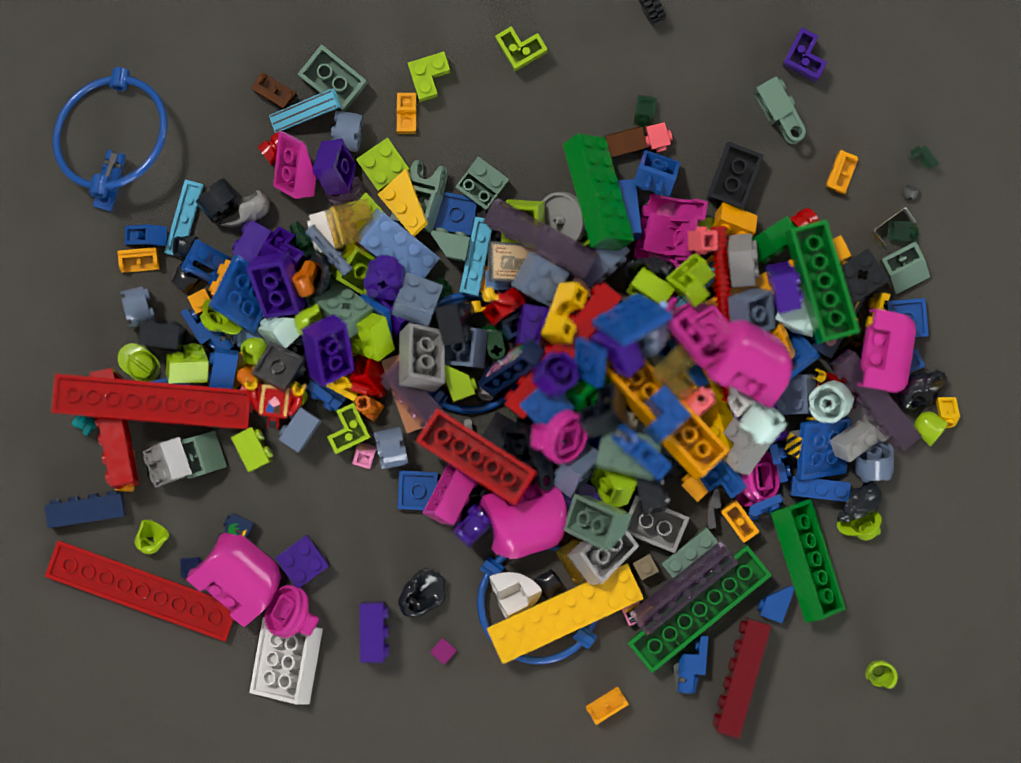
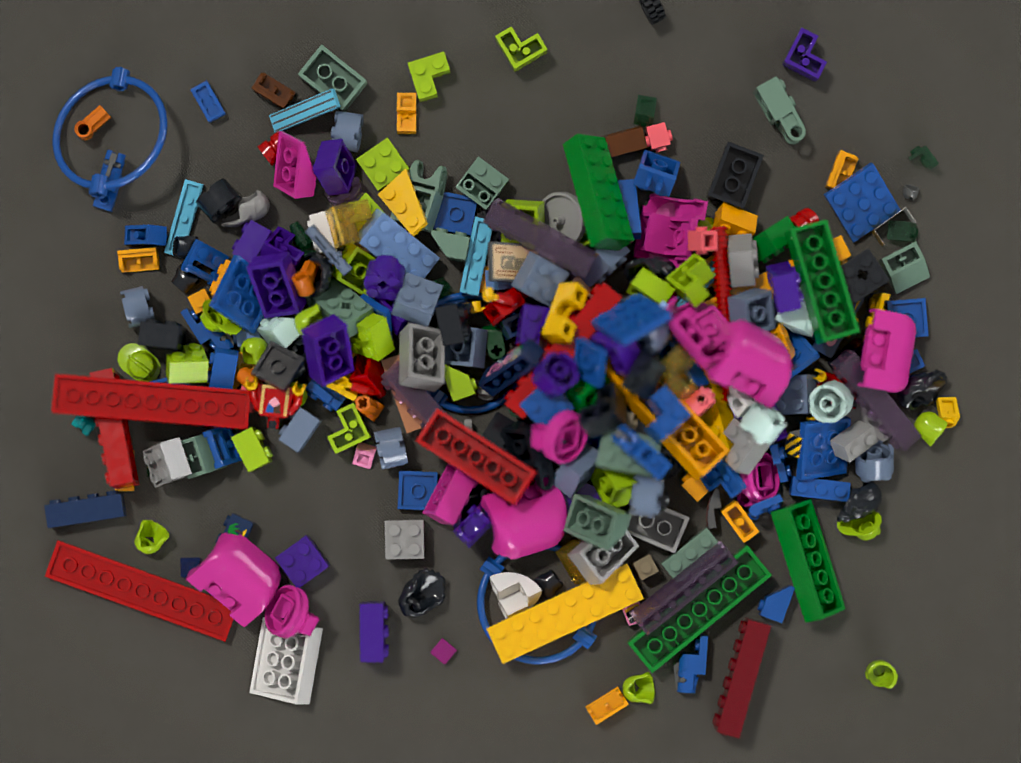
none -> orange piece [74,105,111,140]
none -> blue plate [190,80,226,123]
none -> blue plate [203,428,242,469]
none -> light grey brick [385,519,425,559]
none -> black brick [621,352,667,401]
none -> lime hair [623,672,655,704]
none -> sand blue brick [629,475,663,517]
none -> blue plate [823,163,901,243]

